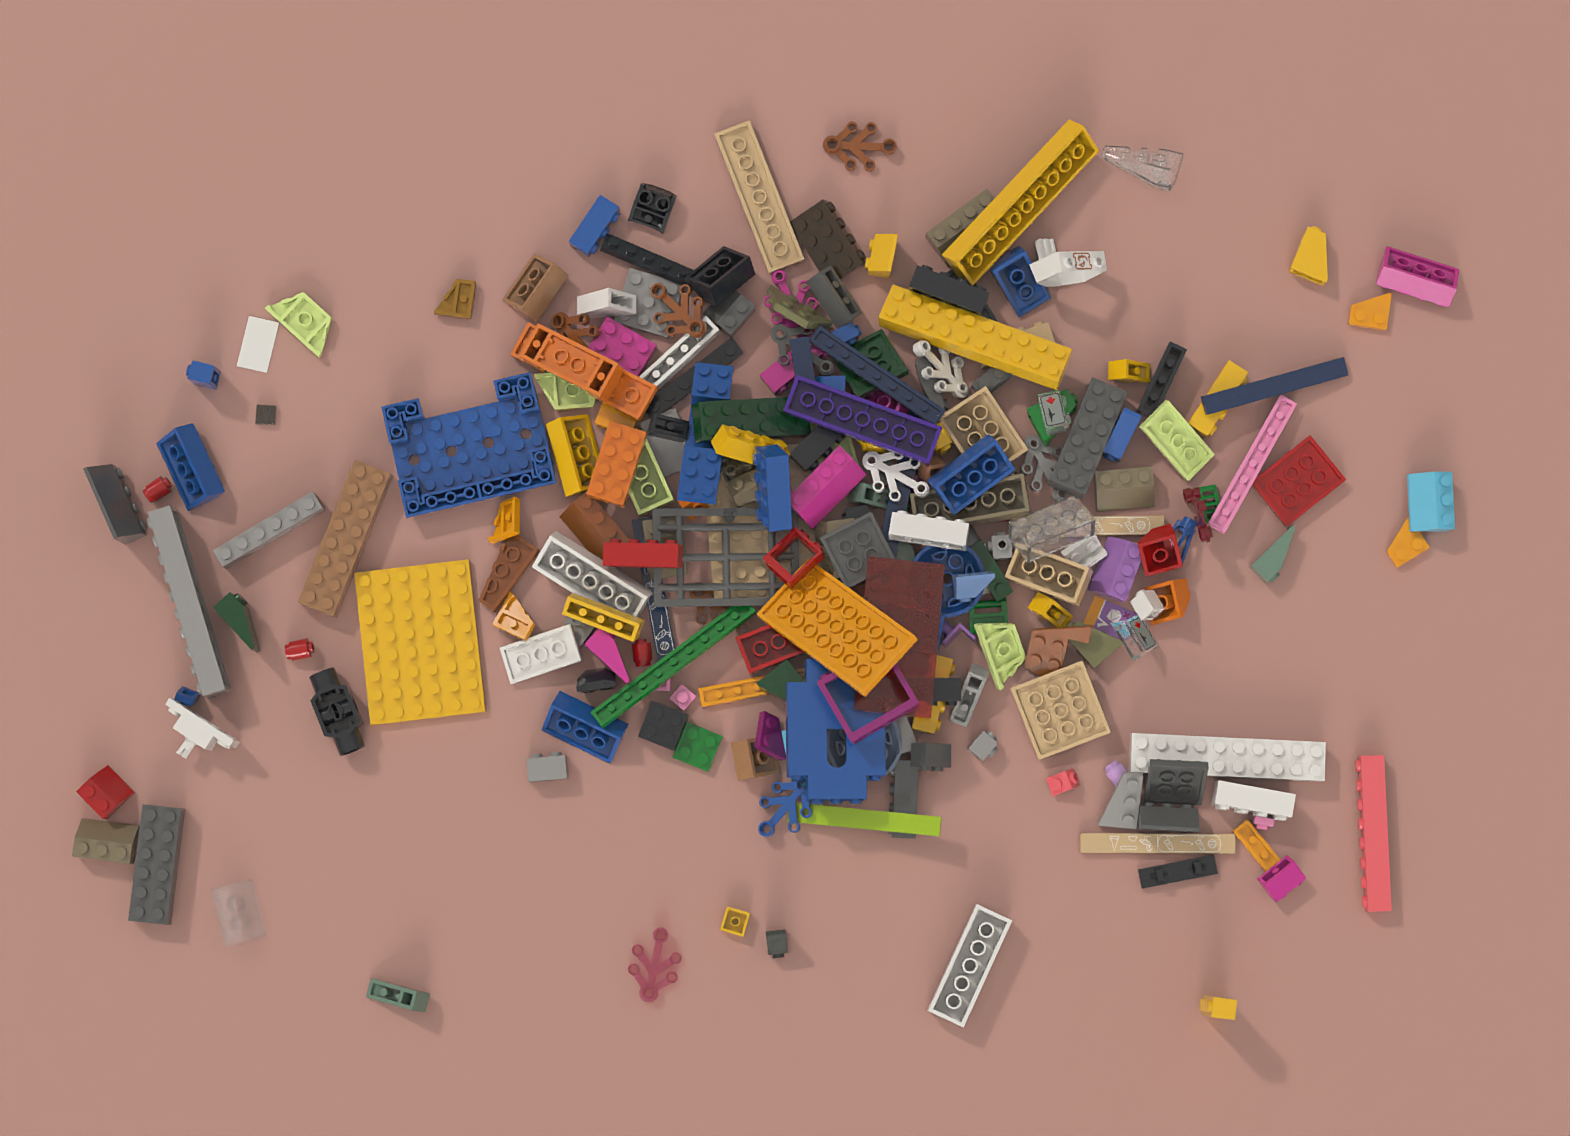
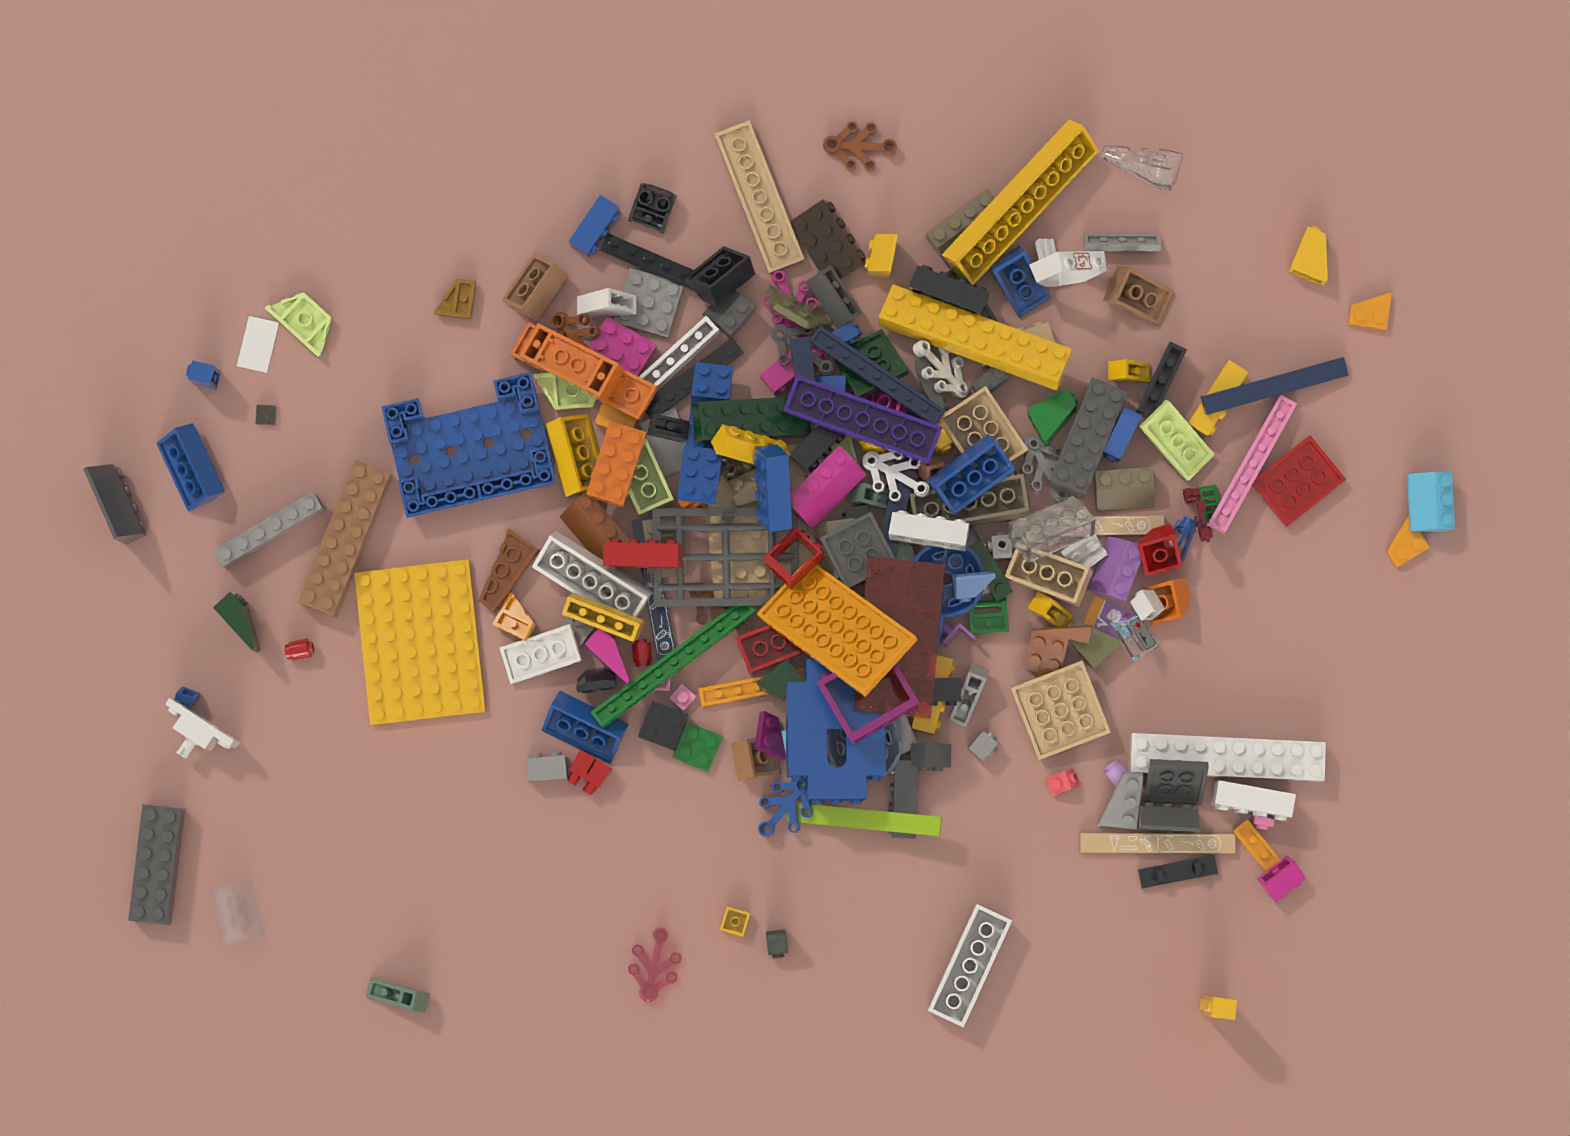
dark tan slope [72,818,140,864] -> none
red slope [76,765,135,820] -> none
red brick [142,476,172,503] -> none
light grey brick [147,505,232,698] -> none
black brick [309,667,365,756] -> none
light orange wing [488,496,520,544] -> none
dark orange plant [650,283,707,338] -> none
yellowish green wing [974,623,1026,690] -> none
brick [1037,389,1071,436] -> none
sand green slope [1249,526,1295,583] -> none
coral brick [1355,755,1392,912] -> none
dark pink slope [1376,246,1459,307] -> none
none -> red hips [567,750,612,795]
none -> light grey plate [1083,234,1161,252]
none -> medium nougat slope [1103,266,1174,325]

